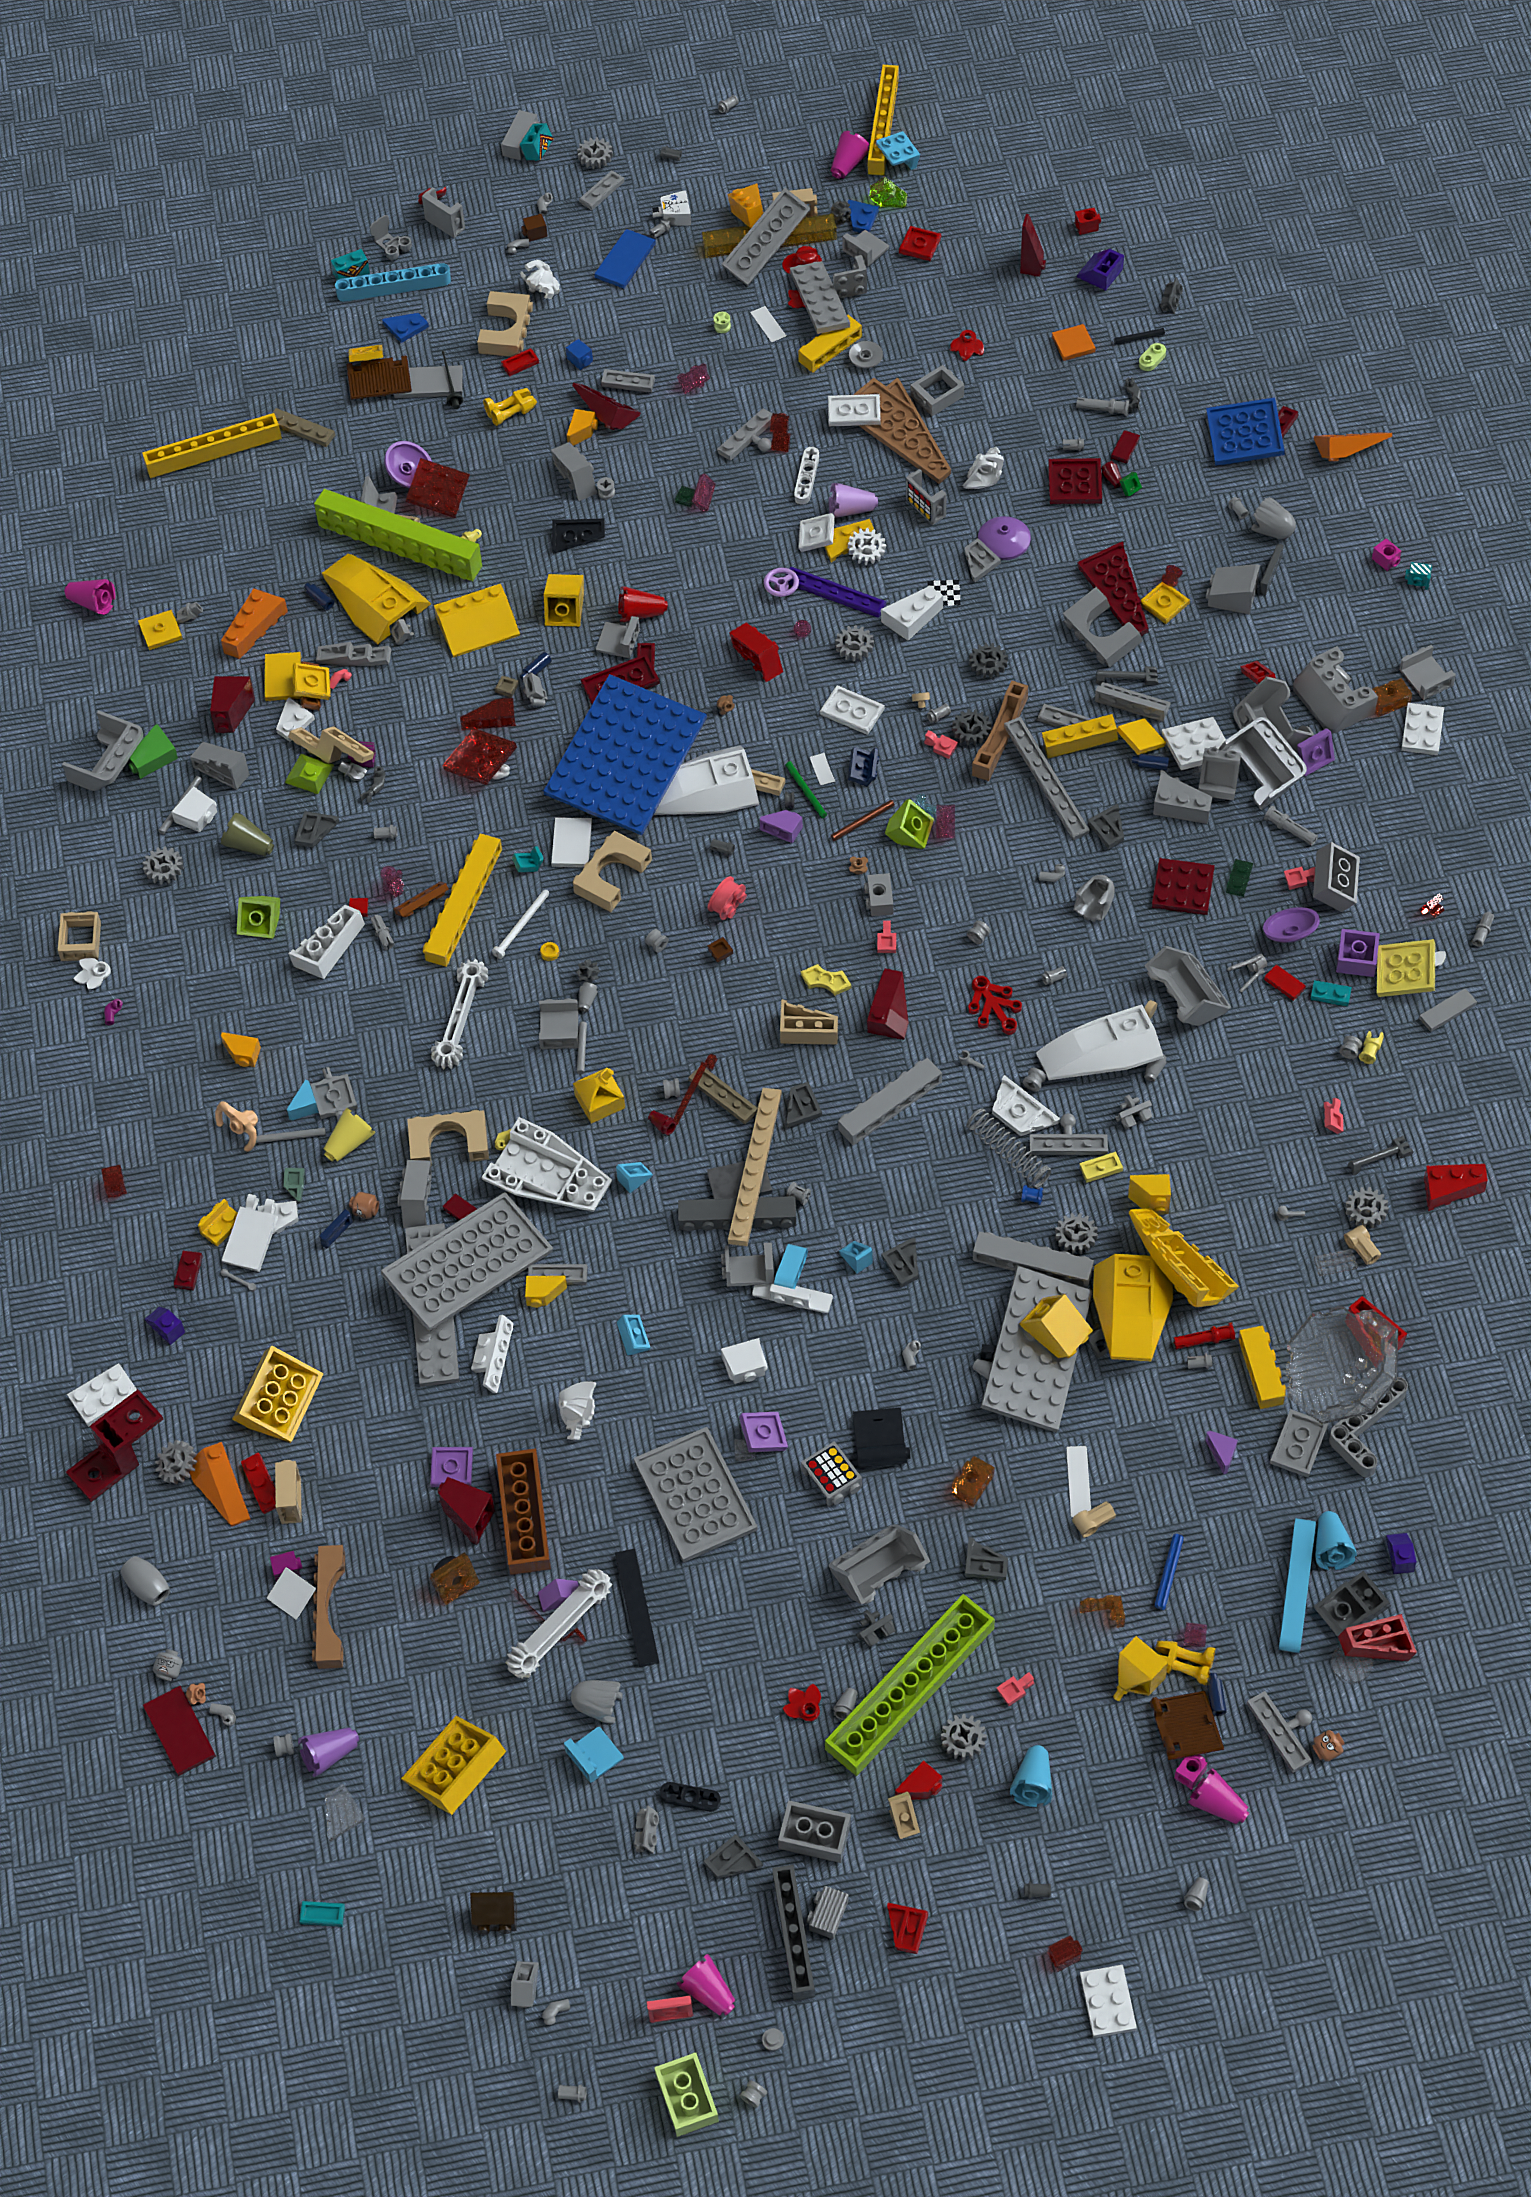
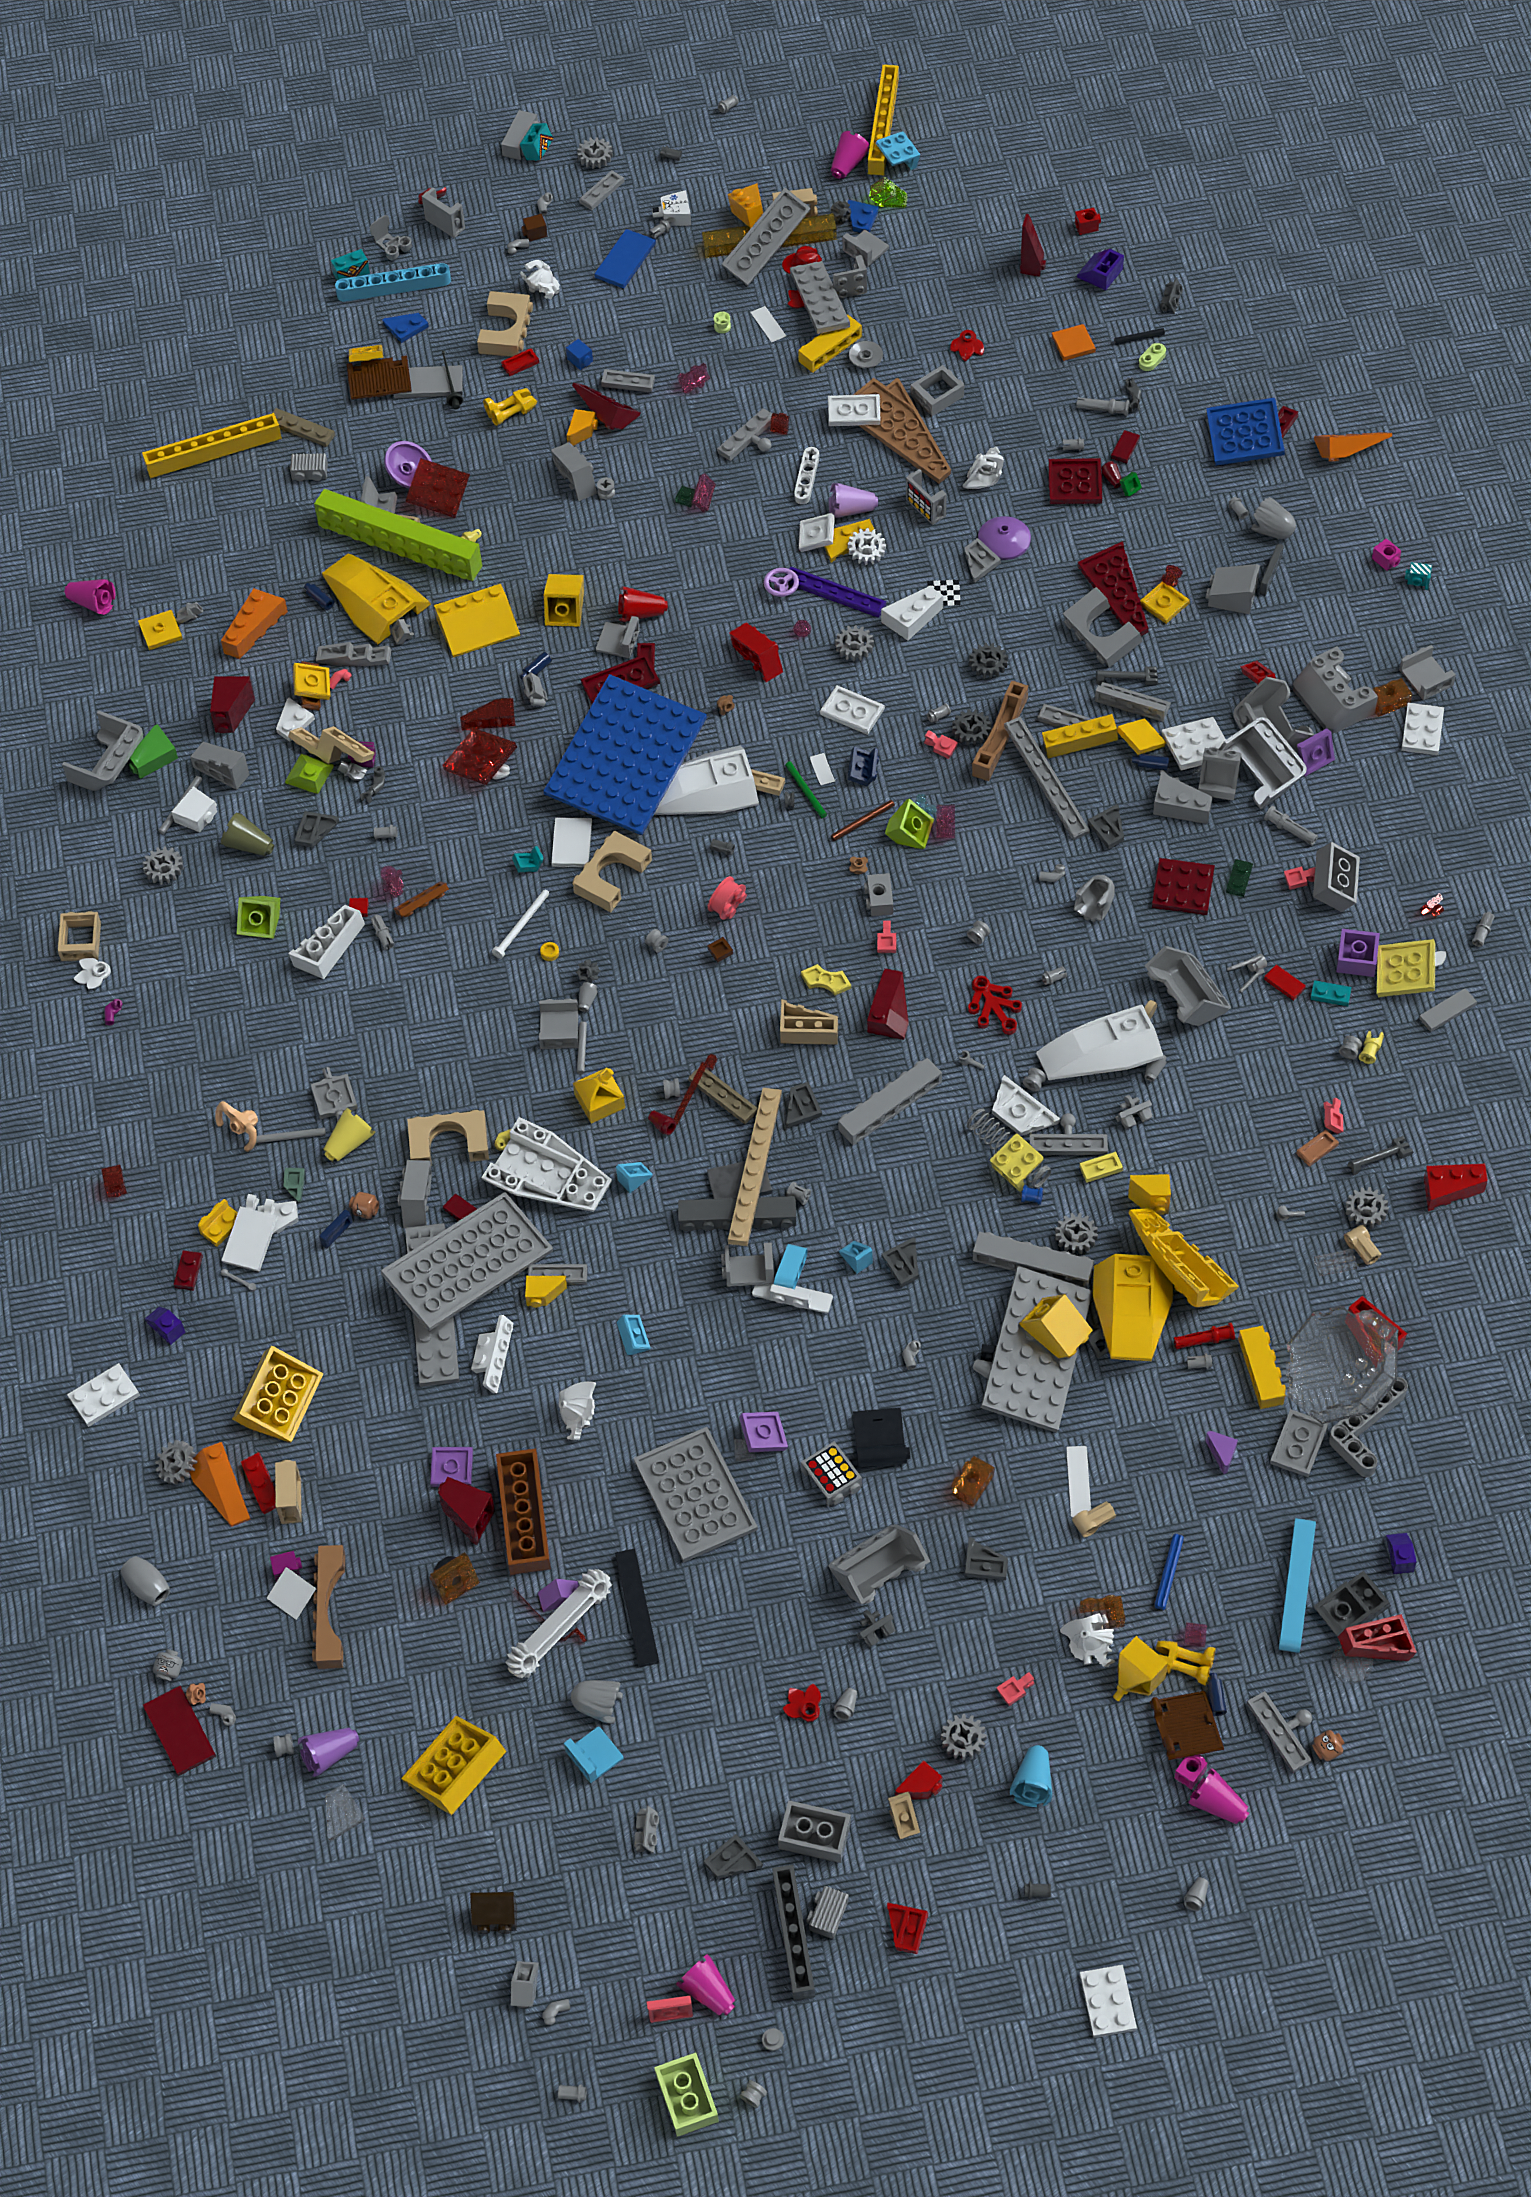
dark red bracket [66,1389,164,1502] -> none
light orange slope [221,1032,261,1067] -> none
yellow tile [265,652,301,701] -> none
medium azure slope [287,1079,318,1120] -> none
teal tile [299,1901,345,1927] -> none
yellow brick [423,833,502,967] -> none
white arm [431,959,488,1070] -> none
dark tan tile [495,676,519,698] -> none
black wing [552,518,605,554] -> none
black beam [660,1782,721,1812] -> none
white torso [721,1338,768,1384] -> none
medium lavender slope [759,810,803,843] -> none
clear red tile [771,431,791,452] -> none
lime brick [825,1594,995,1776] -> none
red plate [899,226,942,261] -> none
tan tile [911,692,930,708] -> none
clear red brick [1047,1935,1083,1972] -> none
medium lavender dish [1263,907,1320,943] -> none
medium azure cone [1315,1511,1357,1570] -> none
none -> light grey brick [290,453,328,481]
none -> light yellow bracket [990,1134,1044,1192]
none -> white helmet [1060,1613,1115,1667]
none -> nougat tile [1296,1129,1339,1167]

